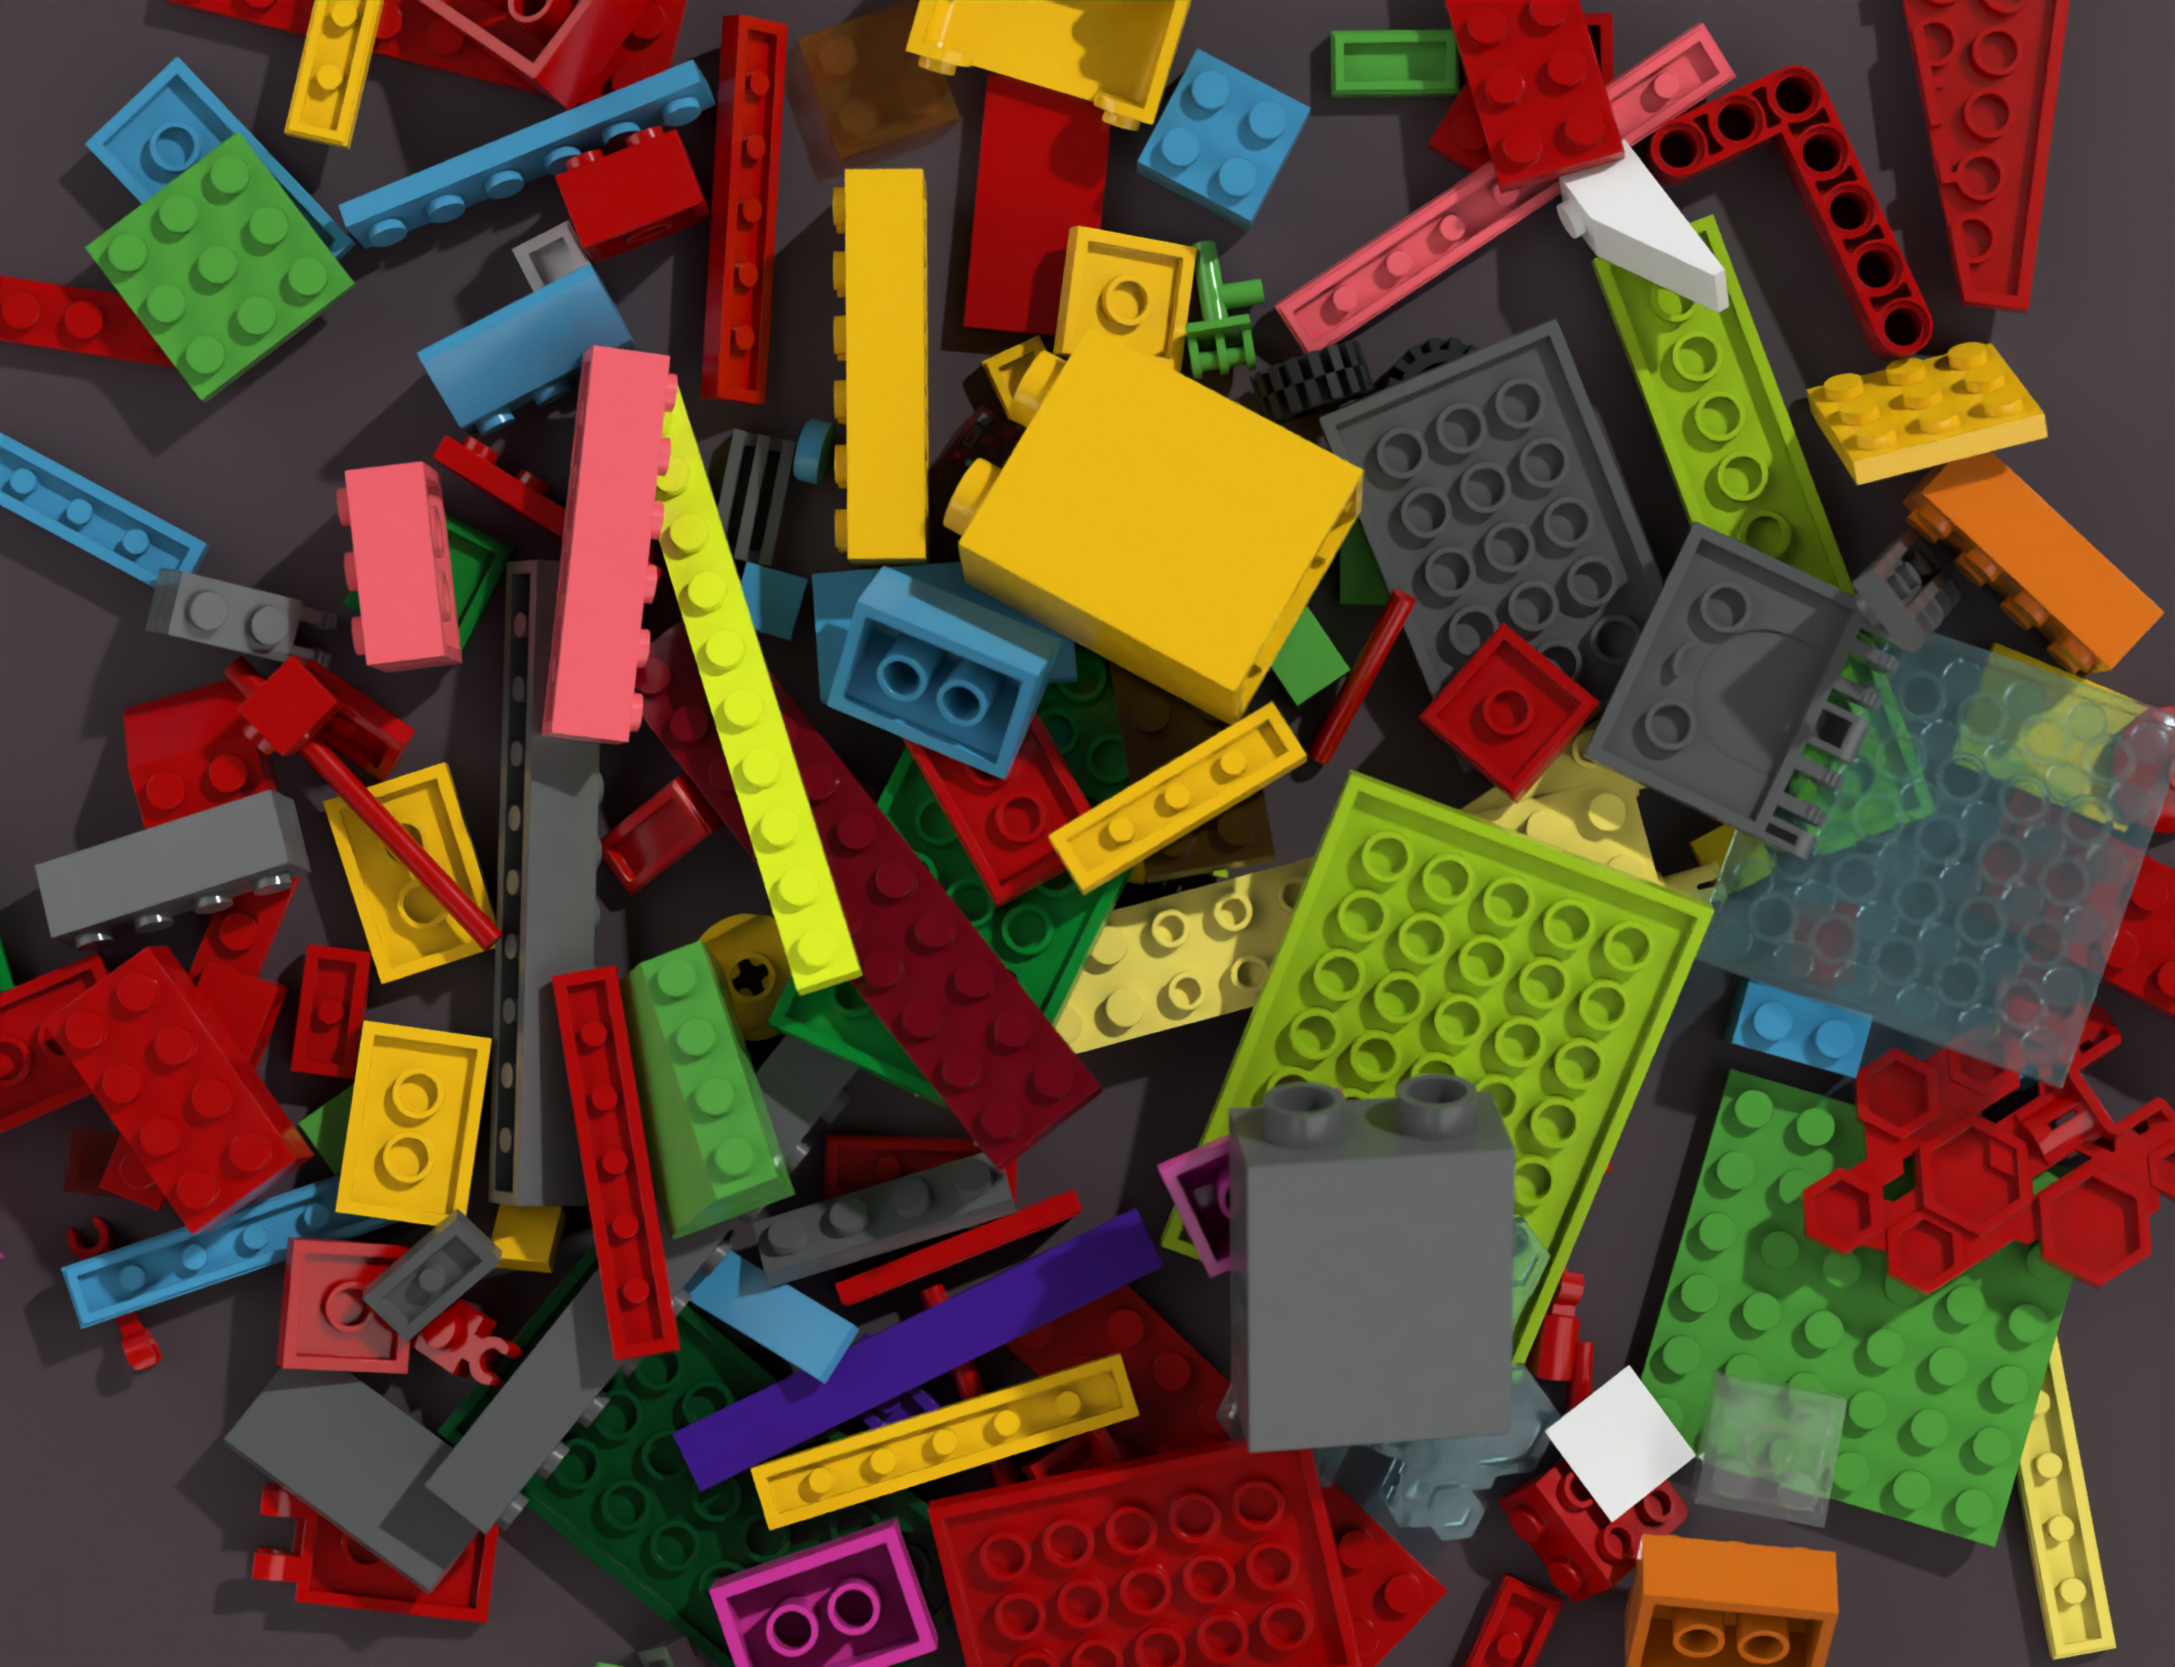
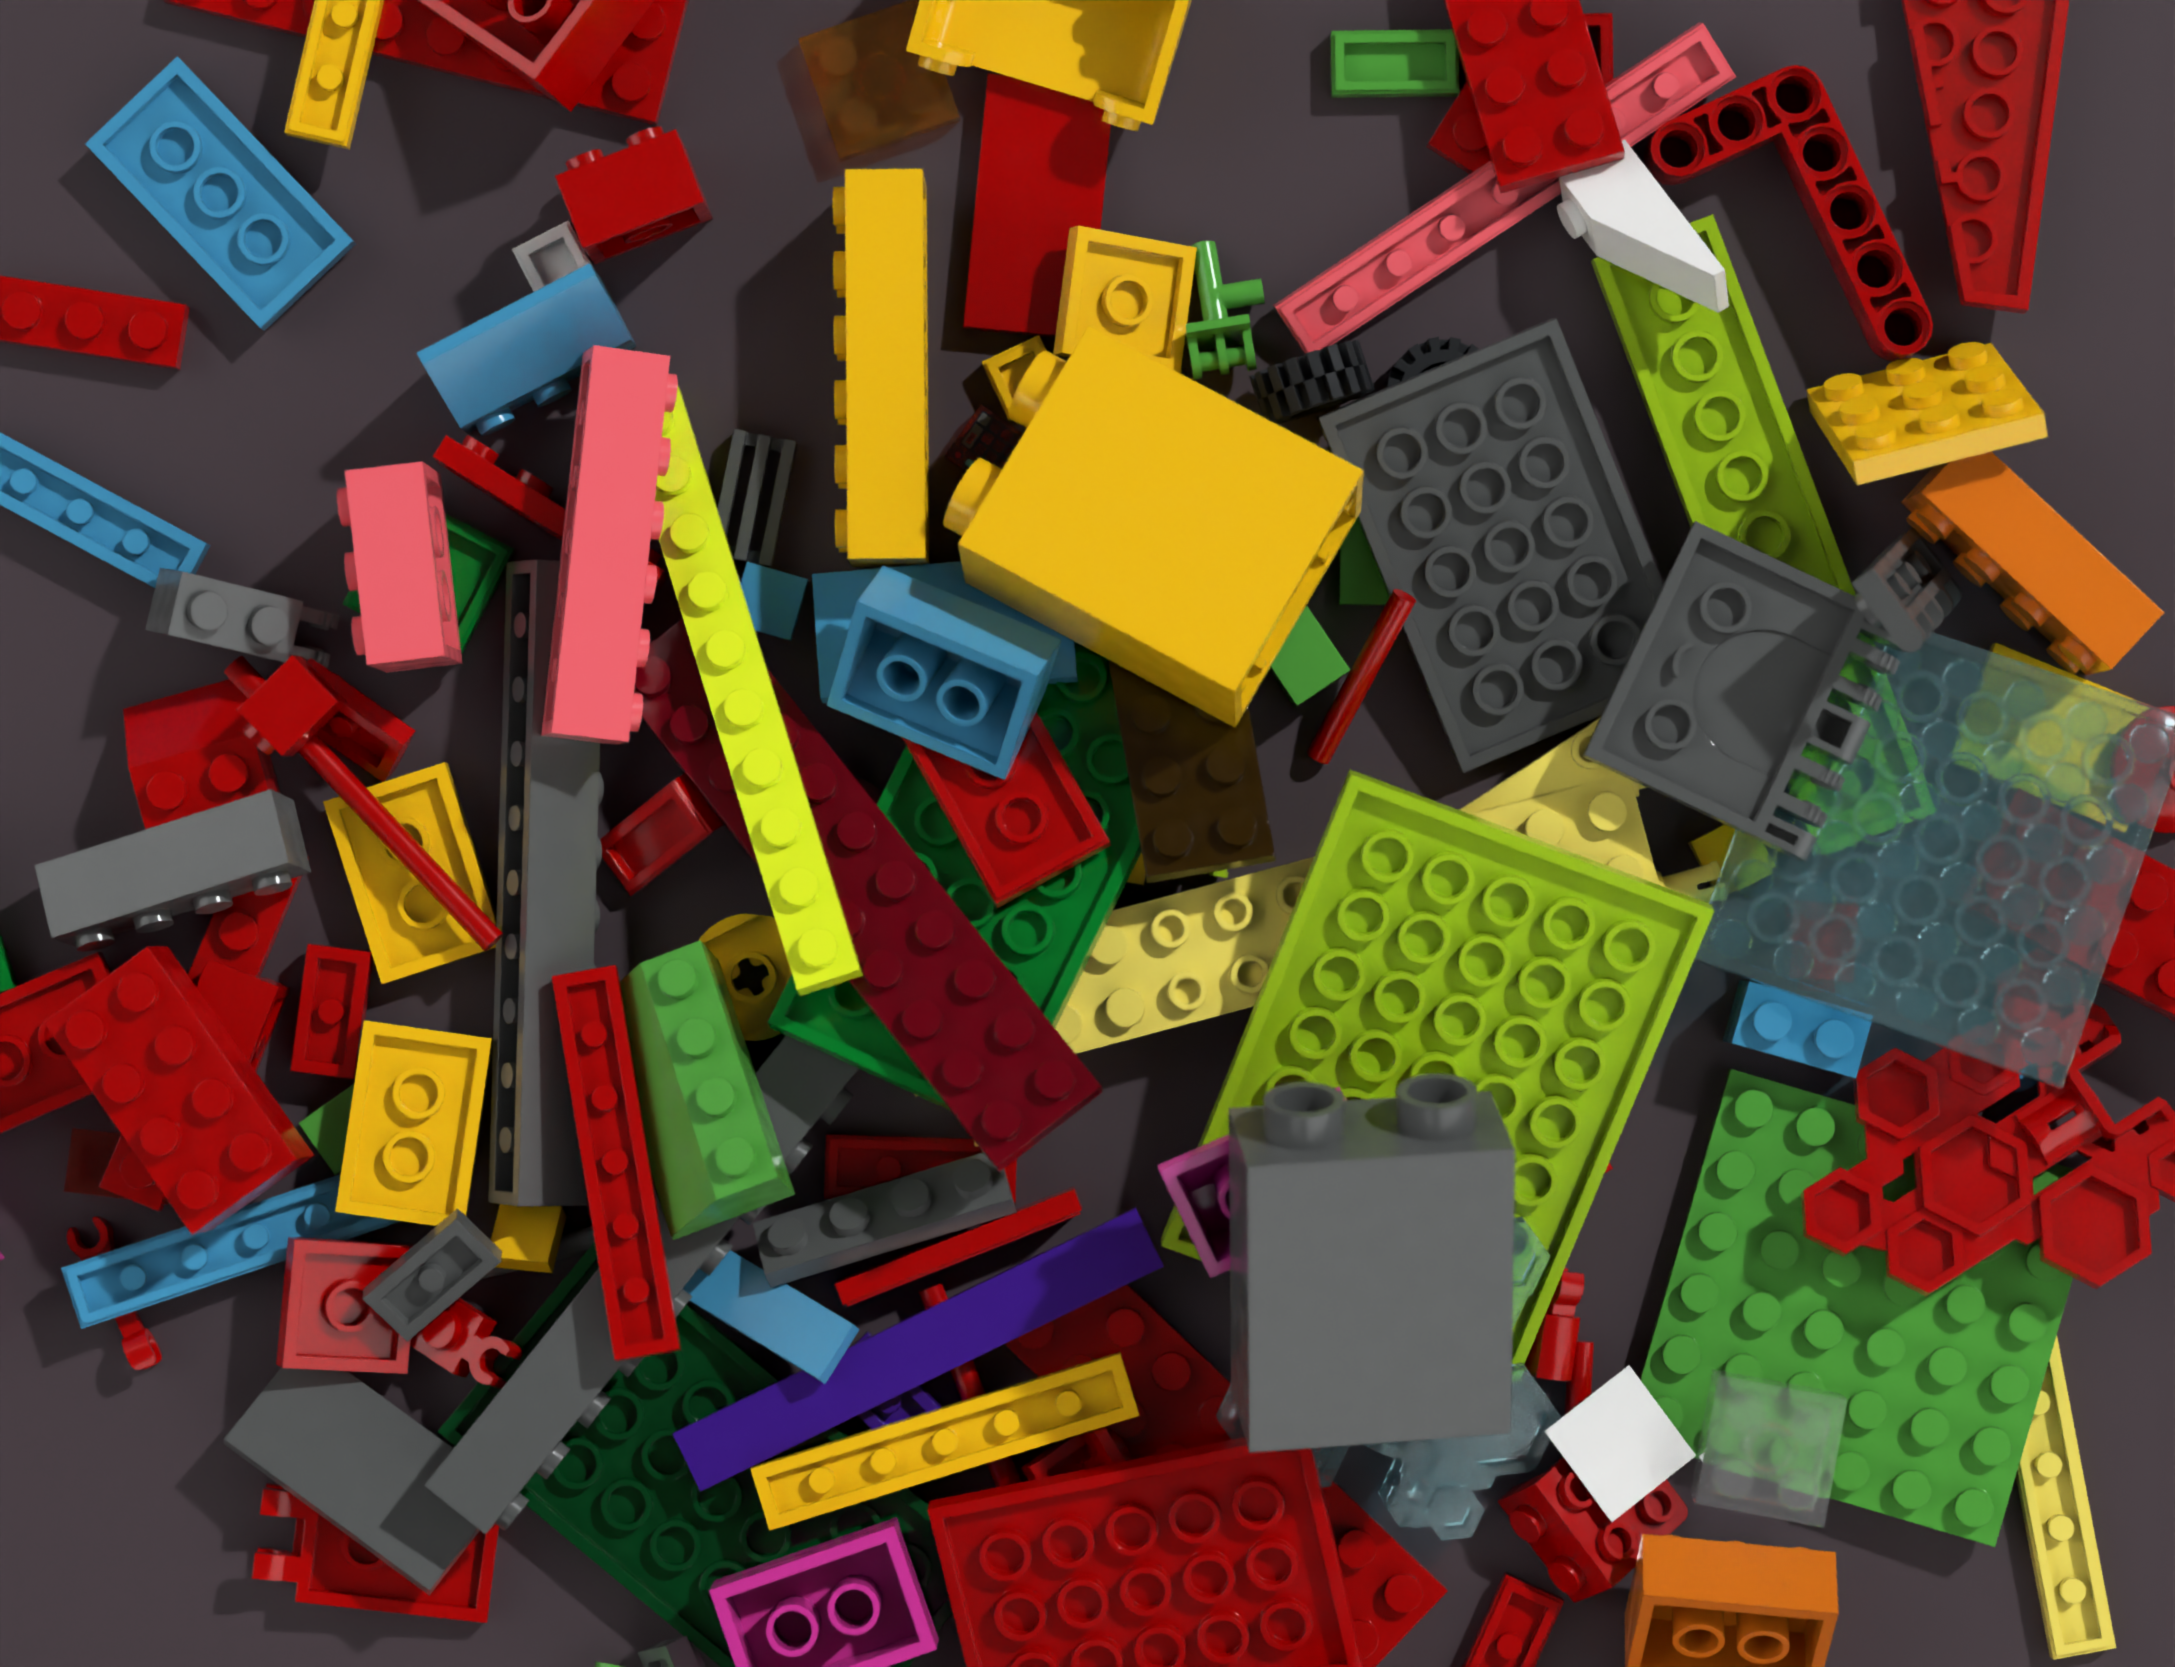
bright green plate [85,131,358,403] -> none
dark azure plate [338,59,716,249] -> none
red plate [700,14,788,405] -> none
dark azure tile [793,418,836,486] -> none
yellow plate [1048,702,1307,896] -> none
dark azure brick [1136,48,1311,232] -> none
red tile [1418,623,1602,804] -> none

